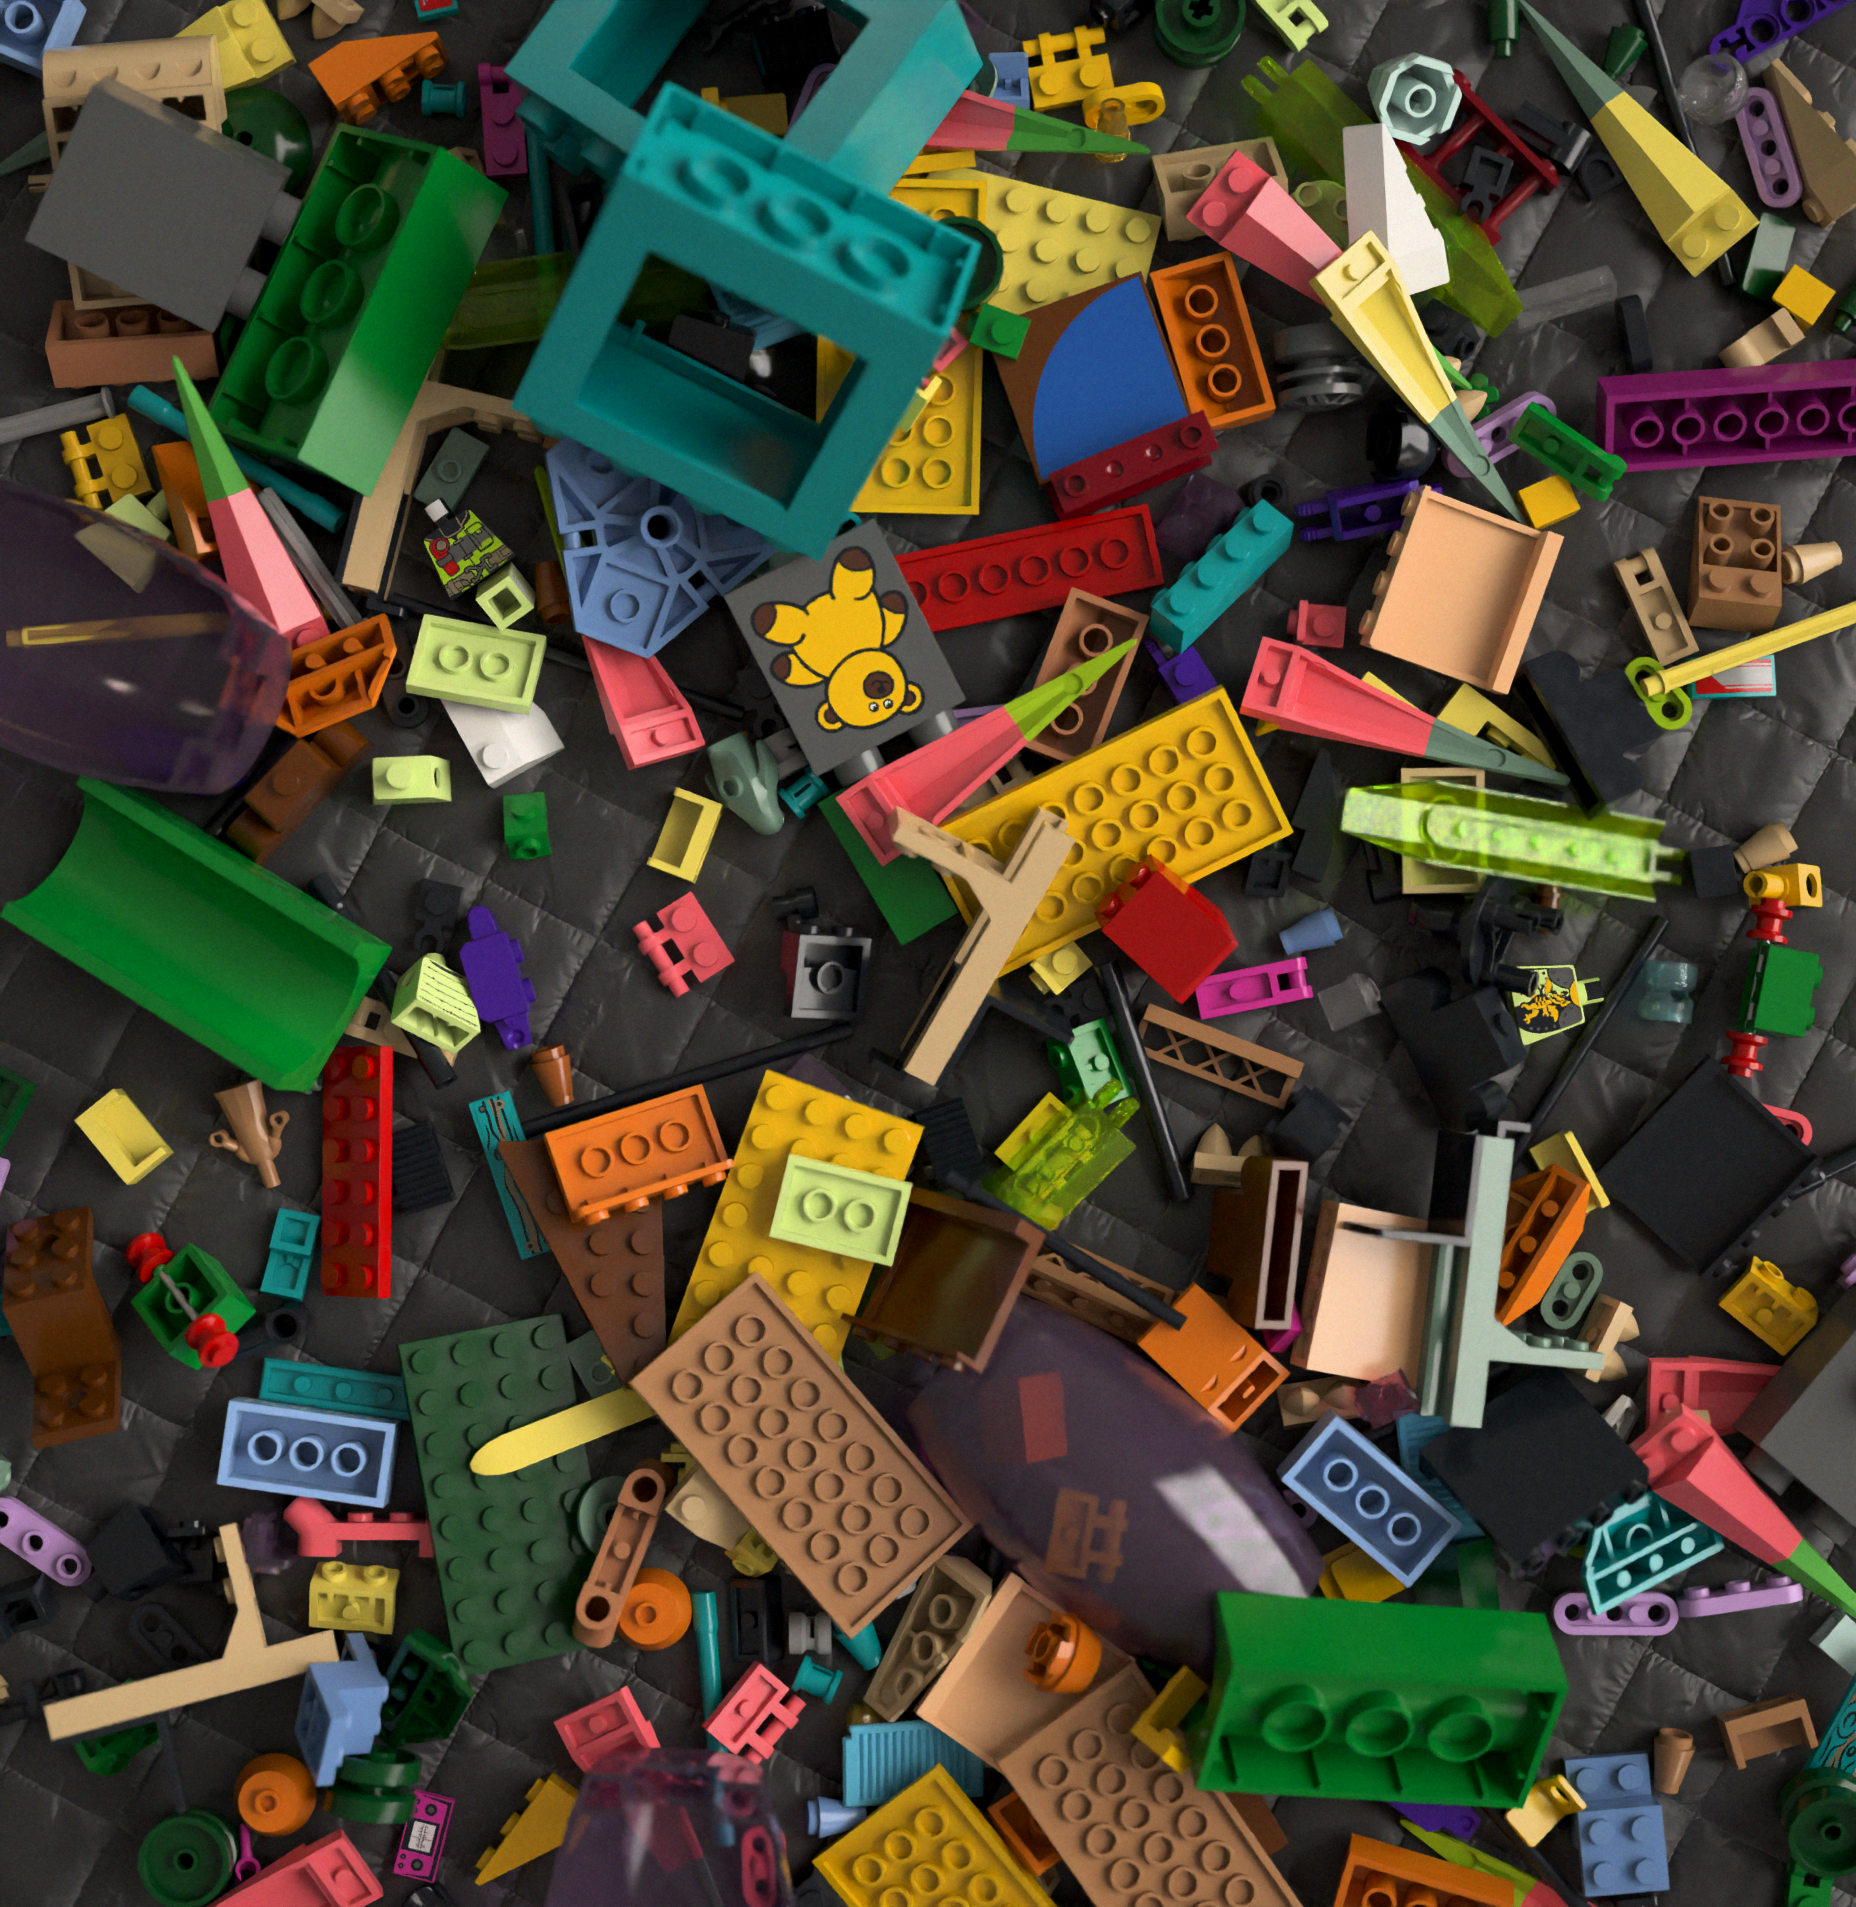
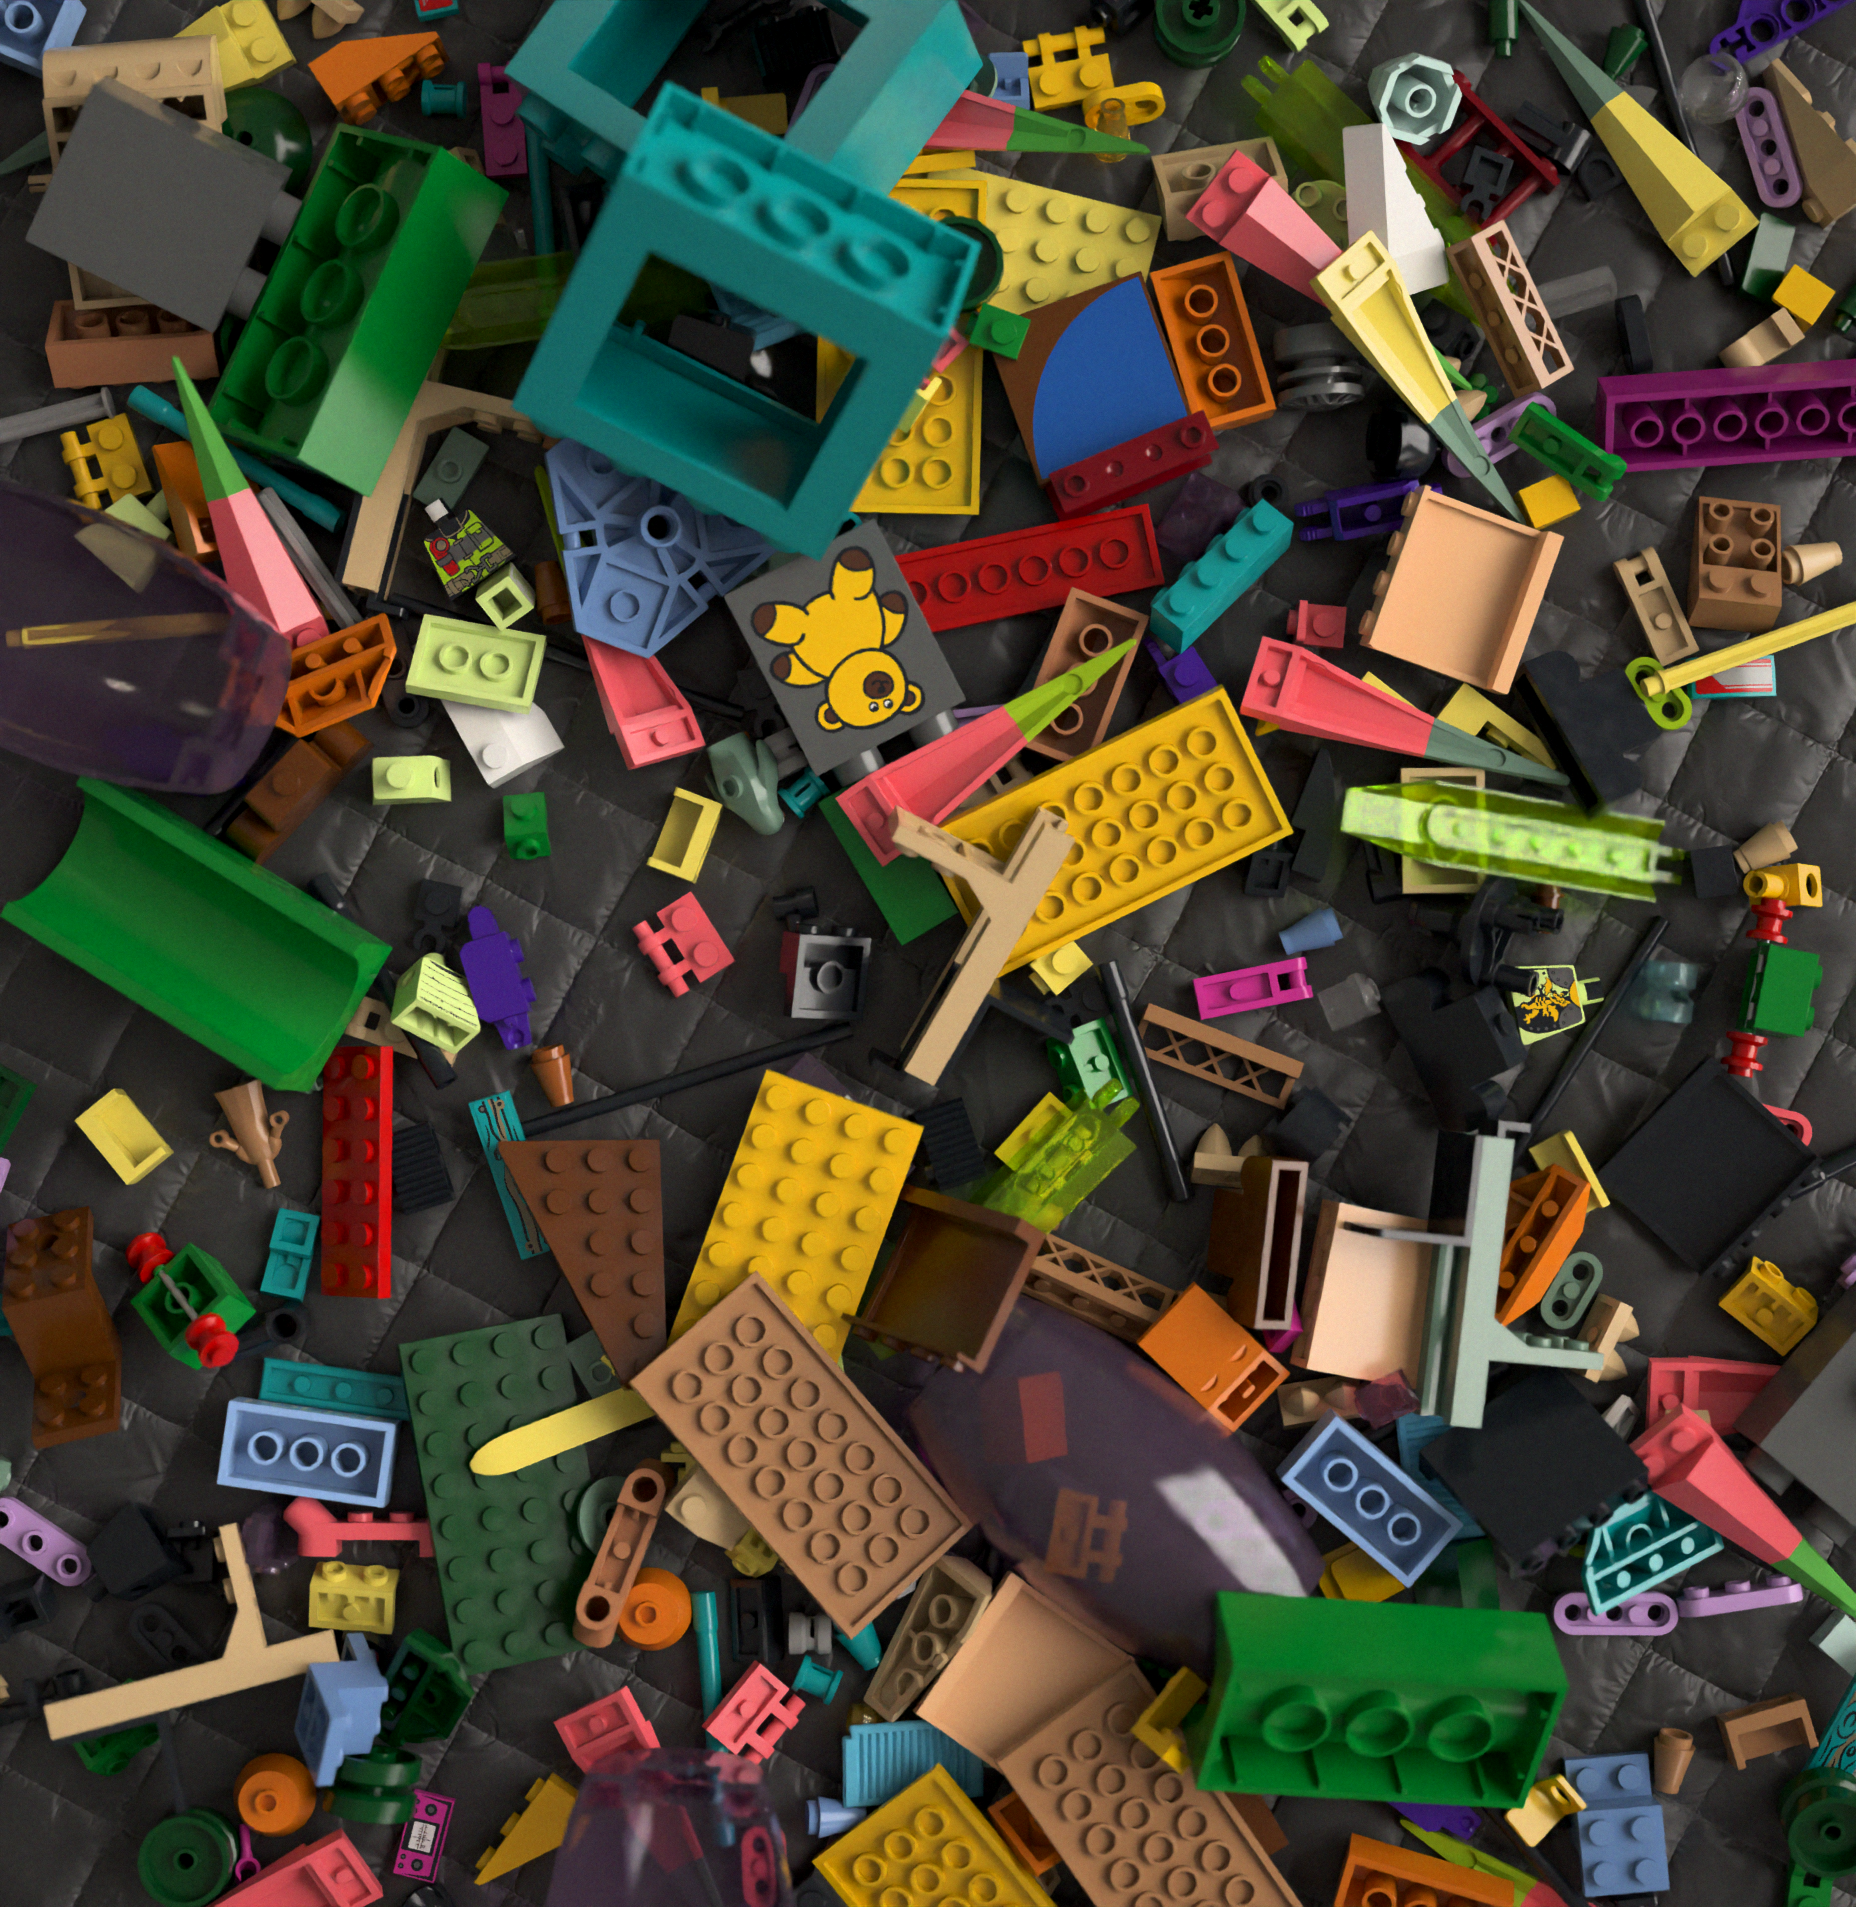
orange bracket [543,1084,735,1226] -> none
yellowish green plate [769,1153,913,1267] -> none
black bar [943,1169,1187,1331] -> none
orange cone [1022,1610,1102,1694] -> none
red slope [1094,854,1239,1004] -> none
none -> medium nougat fence [1444,219,1575,399]

